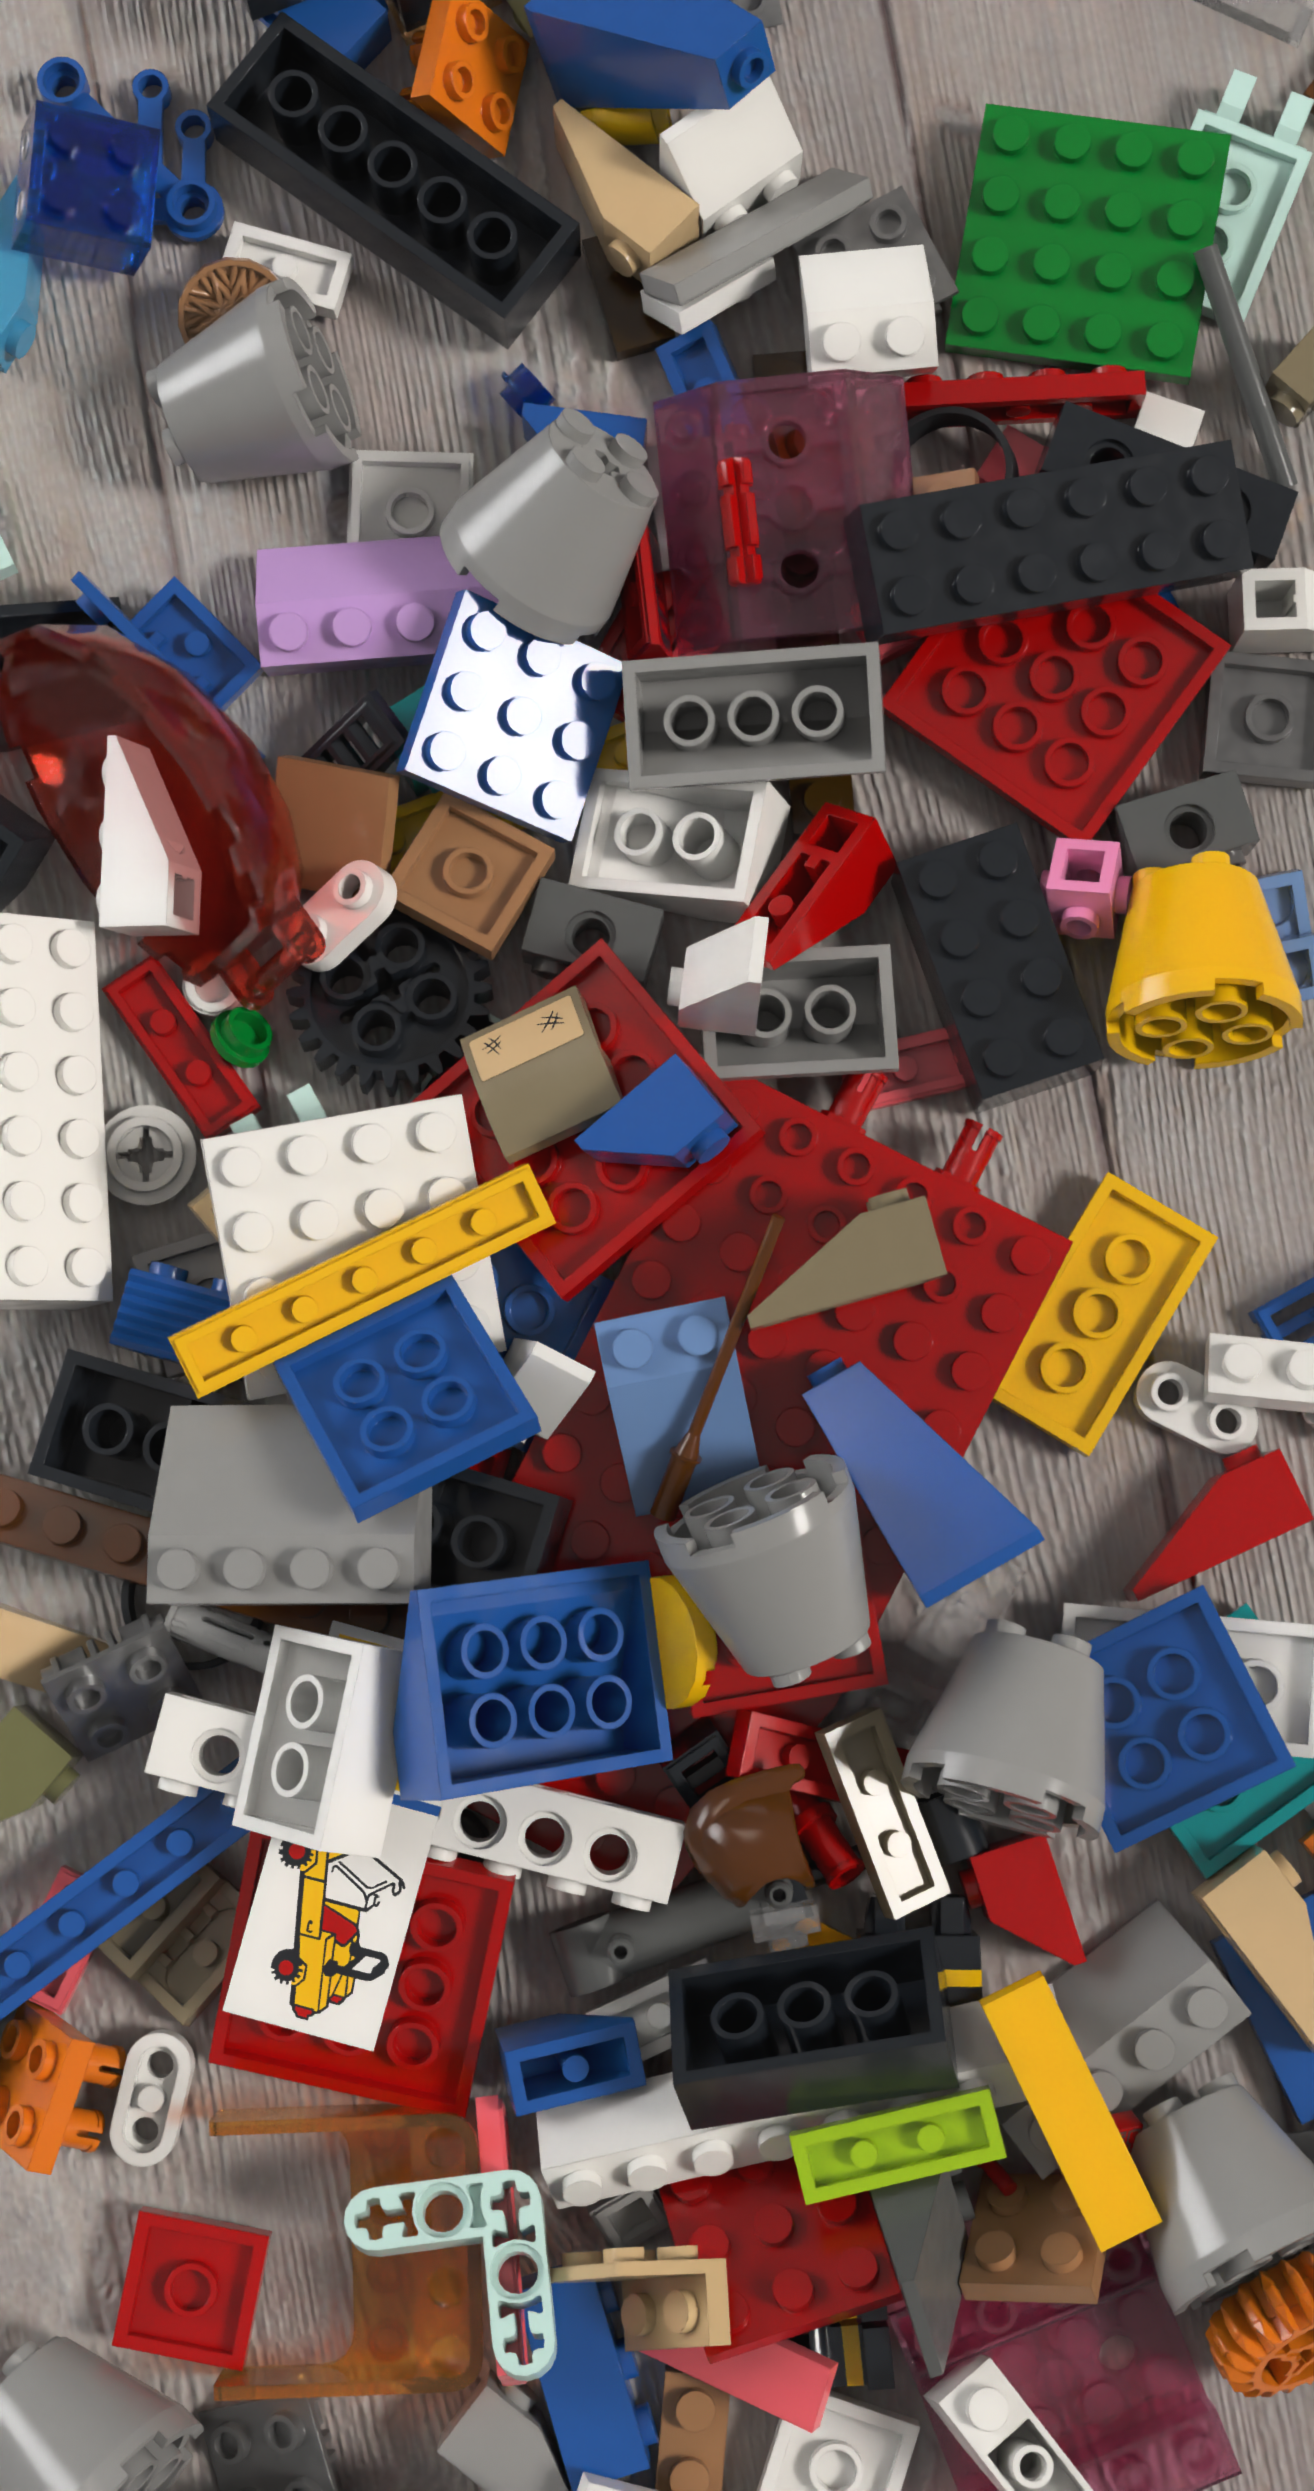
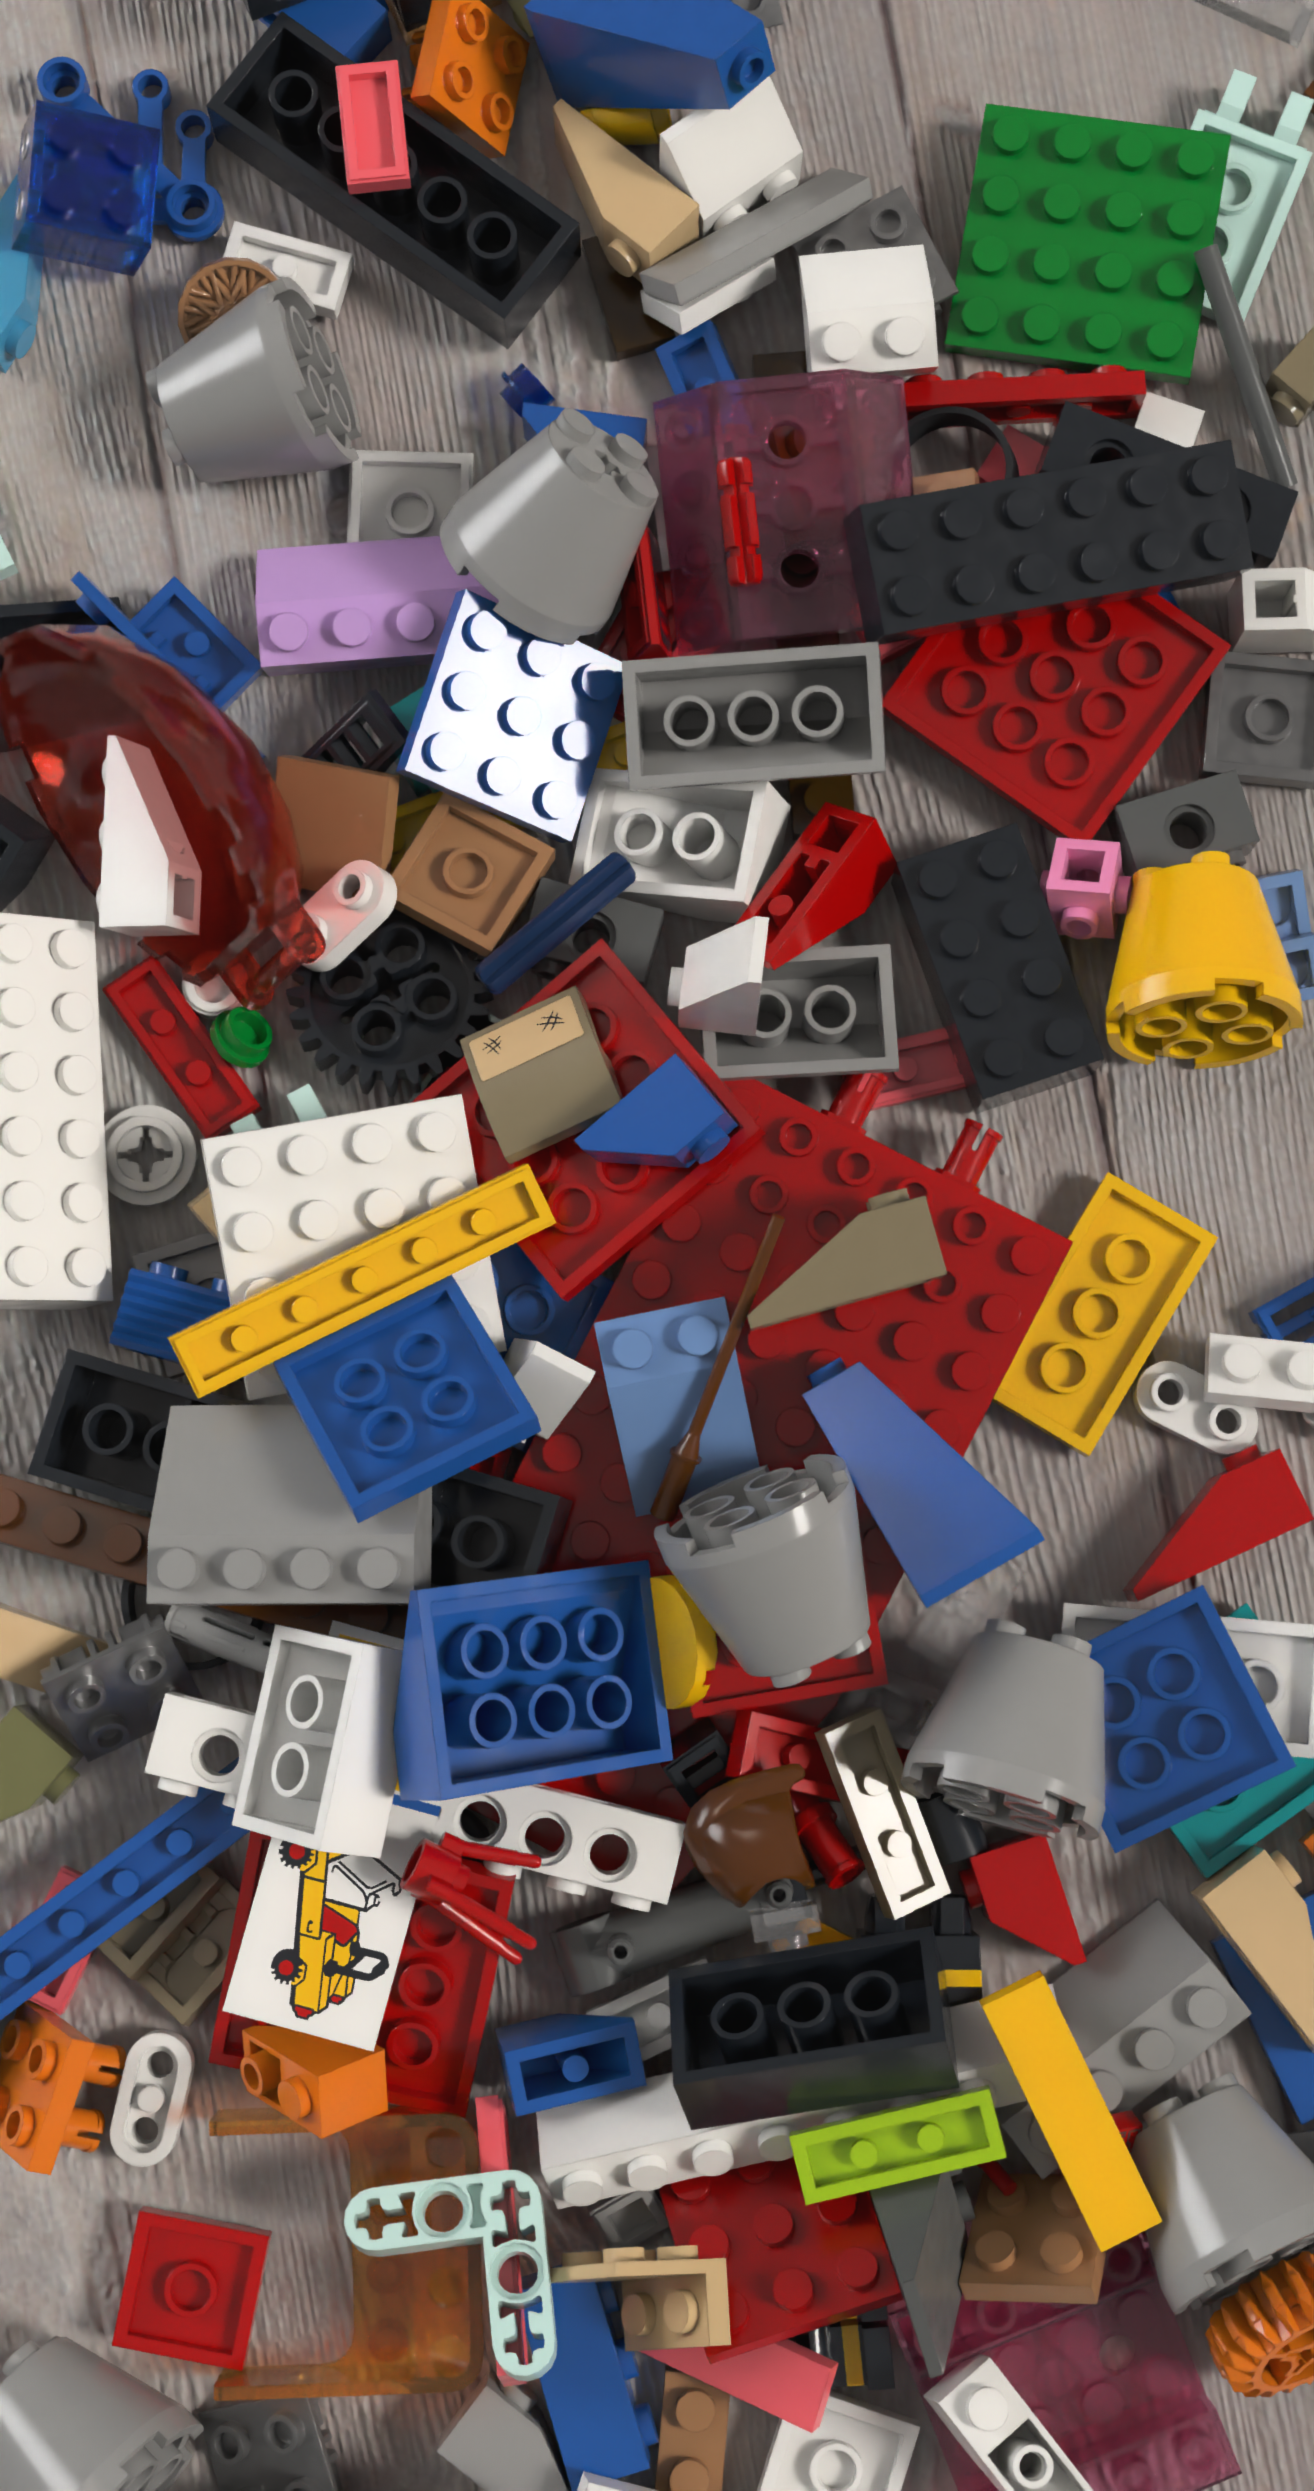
none -> orange slope [240,2026,388,2139]
none -> coral tile [335,60,411,195]
none -> red plant [400,1831,542,1965]
none -> dark blue axle [475,852,636,995]

